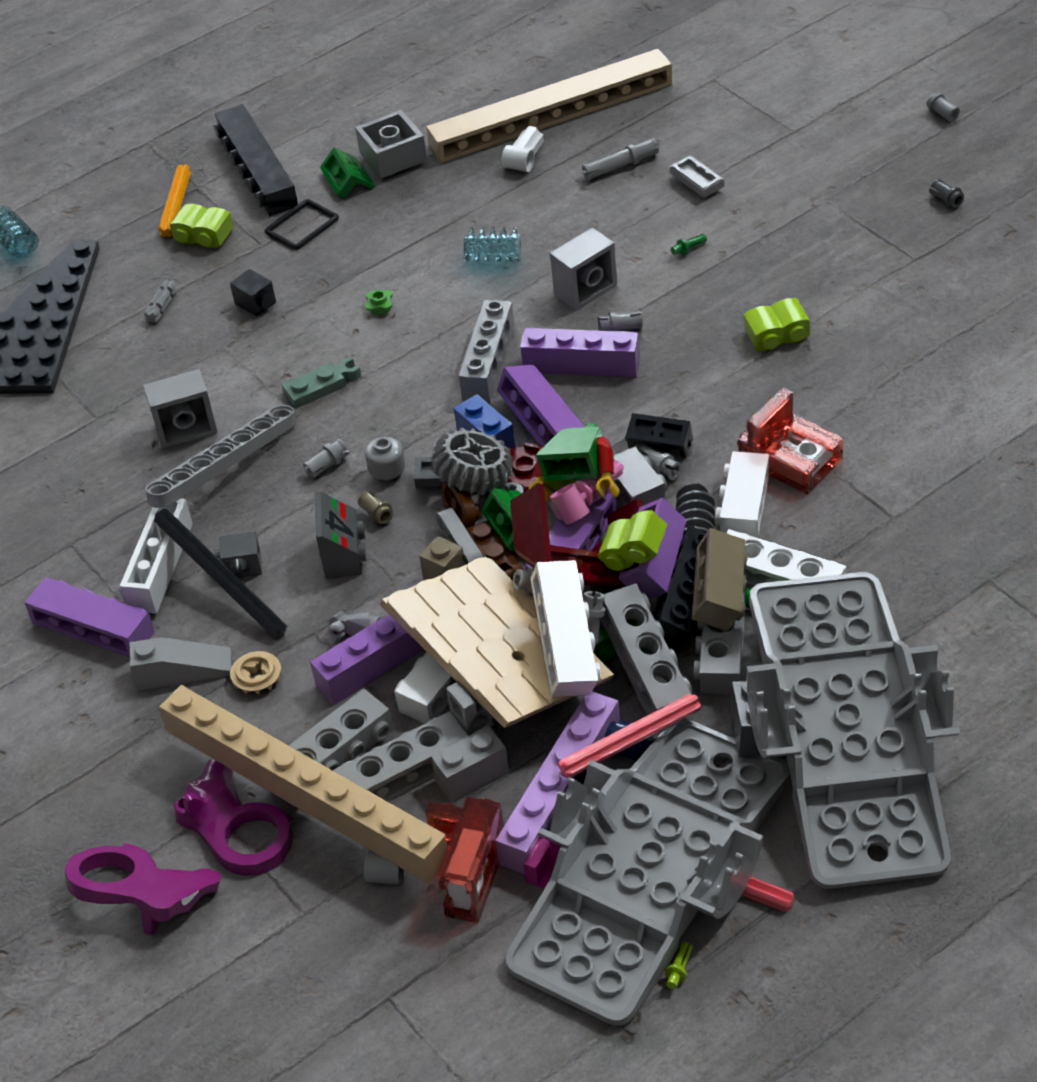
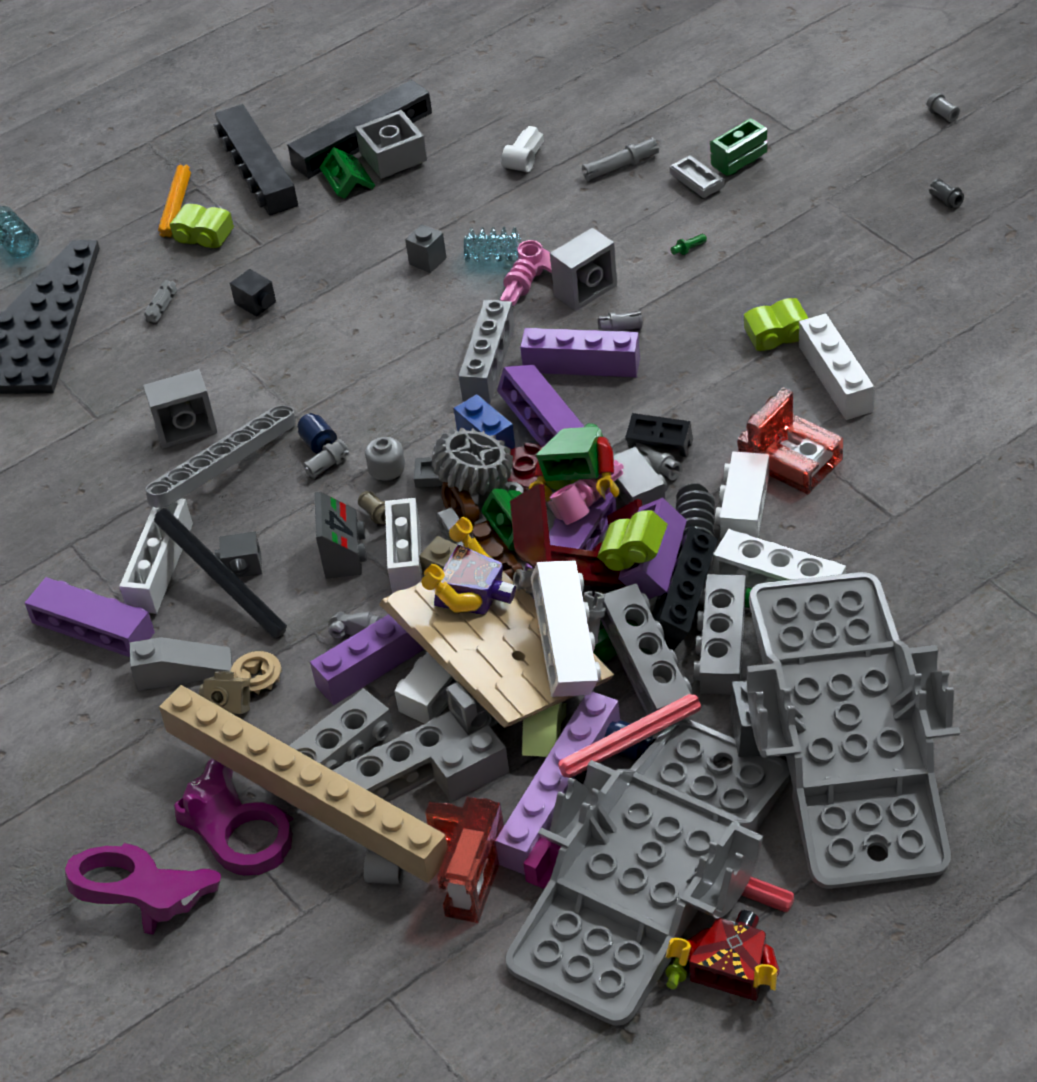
black piece [265,199,339,249] -> none
sand green plate [281,357,361,409] -> none
bright green plate [365,290,393,315] -> none
tan brick [426,49,672,163] -> none
dark tan brick [692,528,748,631] -> none
none -> dark tan brick [199,671,251,714]
none -> black brick [287,79,432,179]
none -> dark blue brick [297,413,337,454]
none -> white brick [385,498,423,593]
none -> dark grey brick [405,224,447,273]
none -> torso [421,517,516,614]
none -> bright pink piece [500,240,552,306]
none -> yellowish green brick [522,702,566,757]
none -> torso [665,910,780,1001]
none -> green brick [710,118,768,176]
none -> white brick [799,314,874,420]

